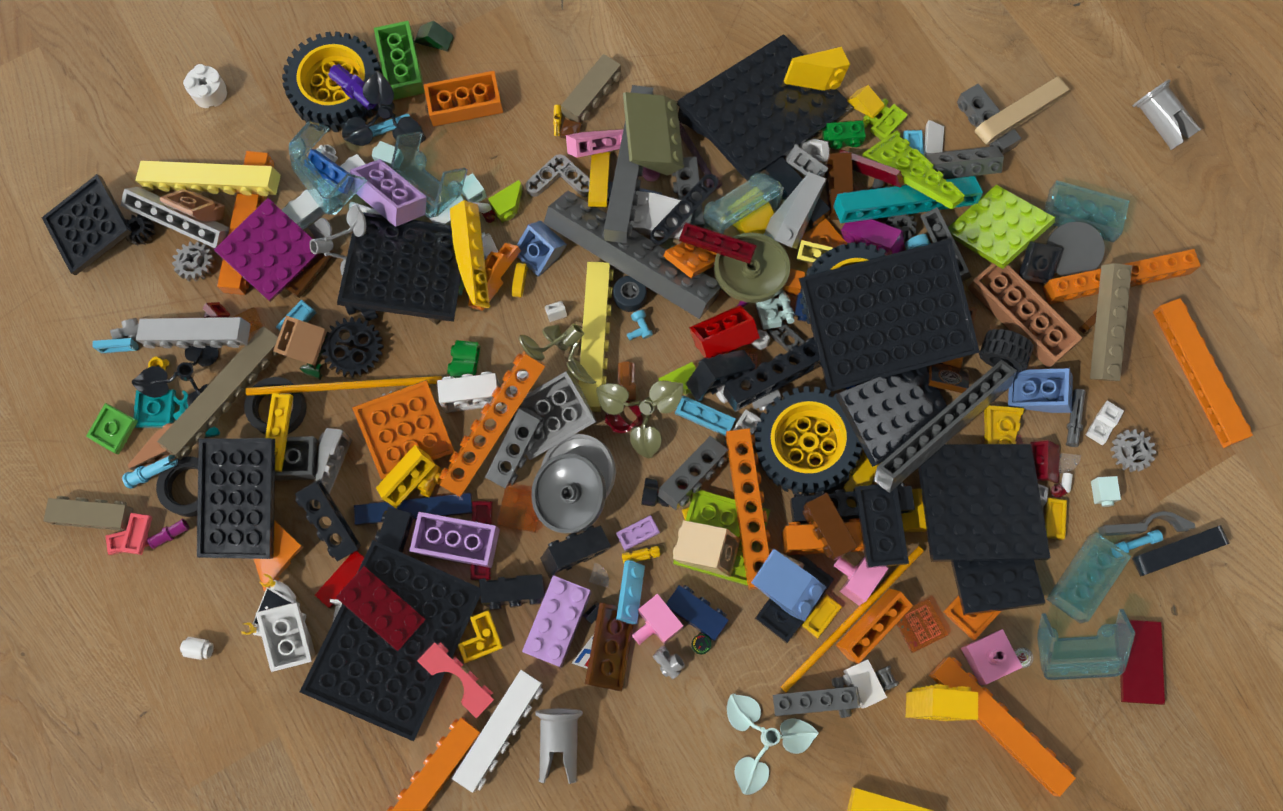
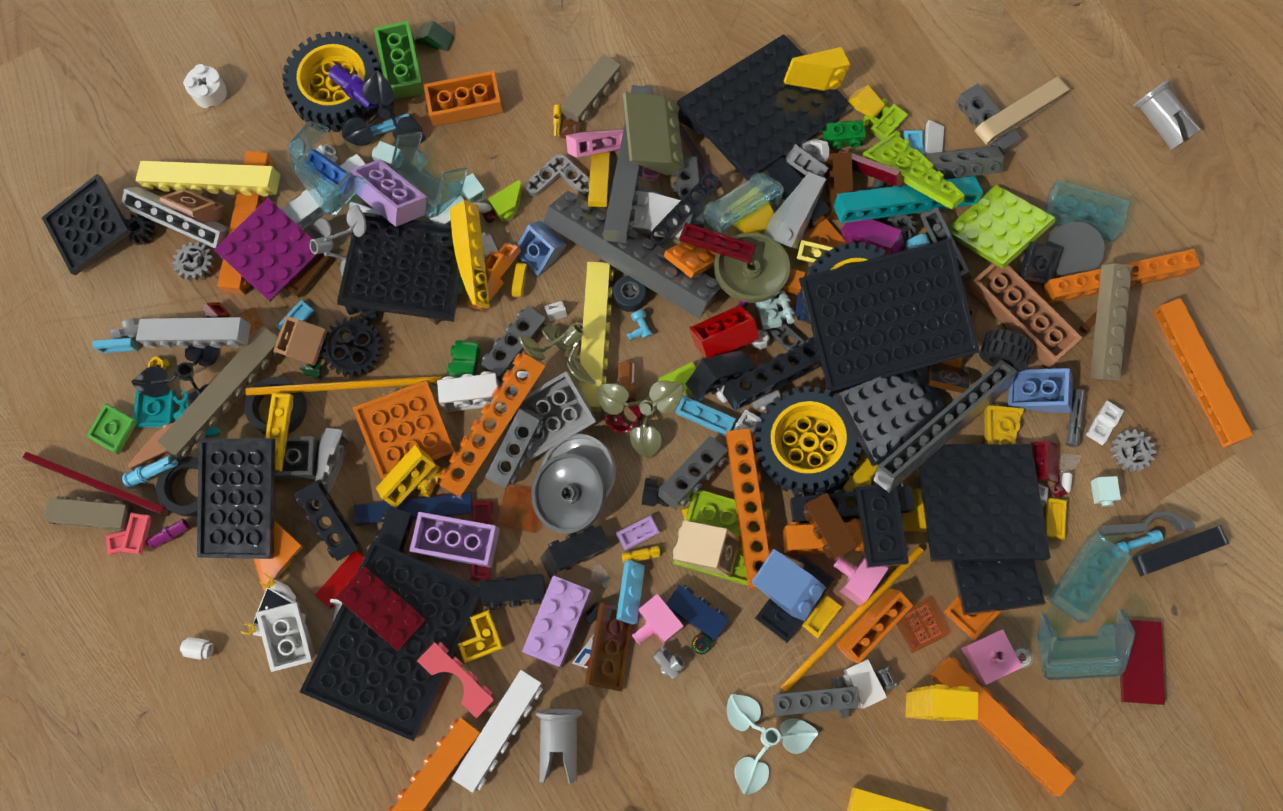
none -> dark red tile [22,451,171,517]
none -> dark grey brick [481,306,547,382]

